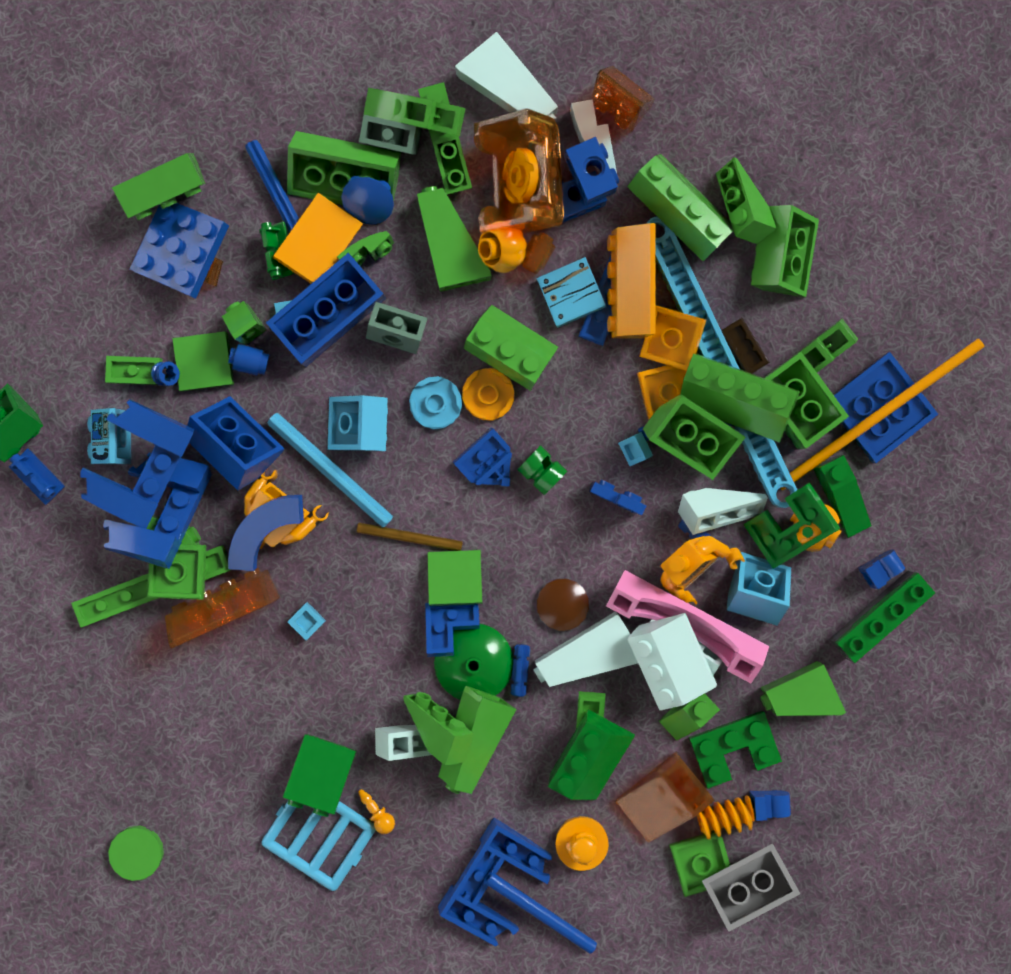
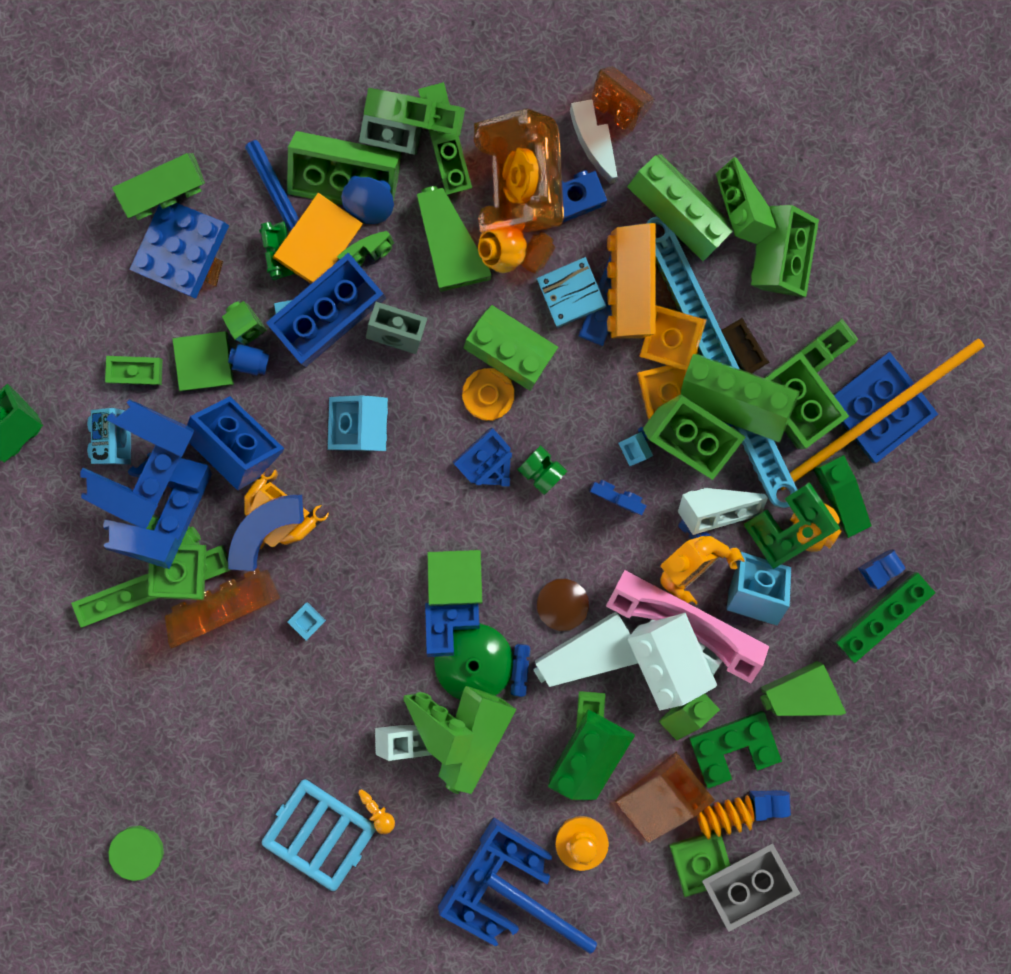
blue hinge [9,448,65,505] -> none
blue bush [151,361,180,386] -> none
medium azure axle [267,413,393,527] -> none
green panel [283,734,357,817] -> none
pearl gold bar [357,523,463,551] -> none
medium azure tile [409,376,462,429] -> none
light aqua slope [455,32,558,131] -> none
blue brick [564,137,619,206] -> none

